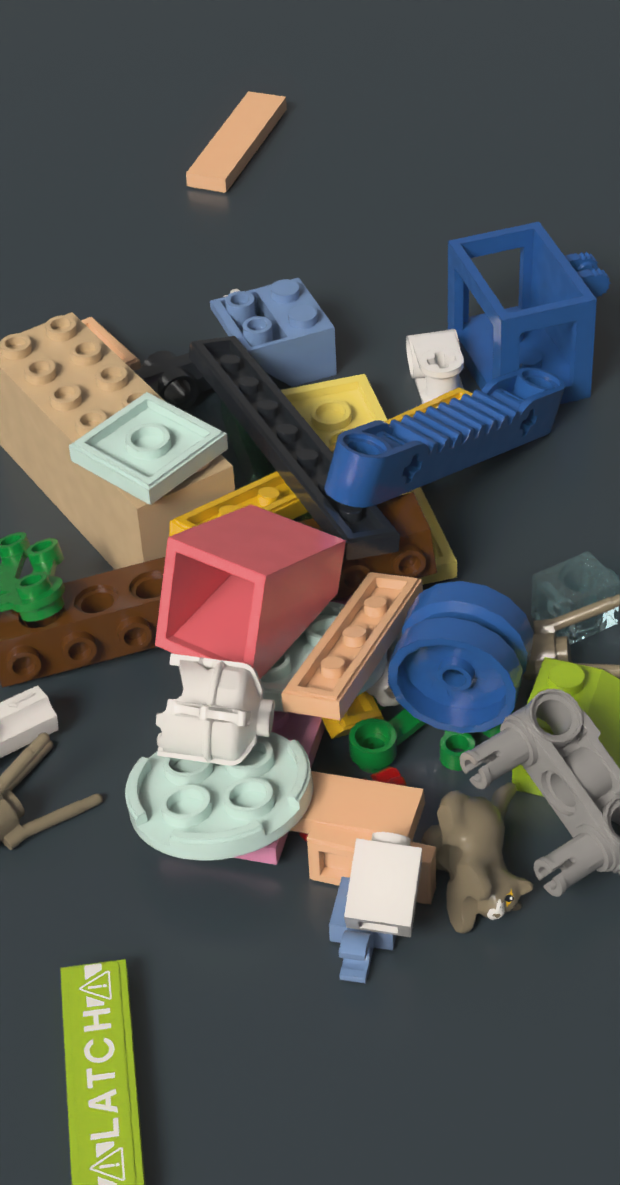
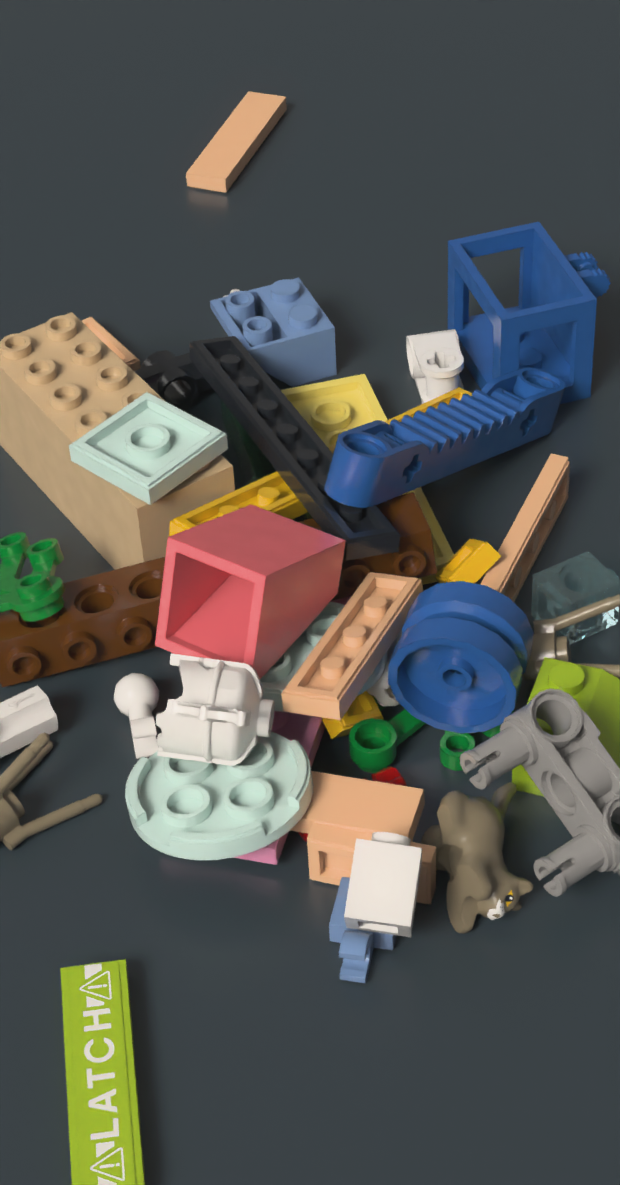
none -> white arm [114,673,159,759]
none -> yellow tile [435,539,501,583]
none -> light nougat tile [480,453,570,602]

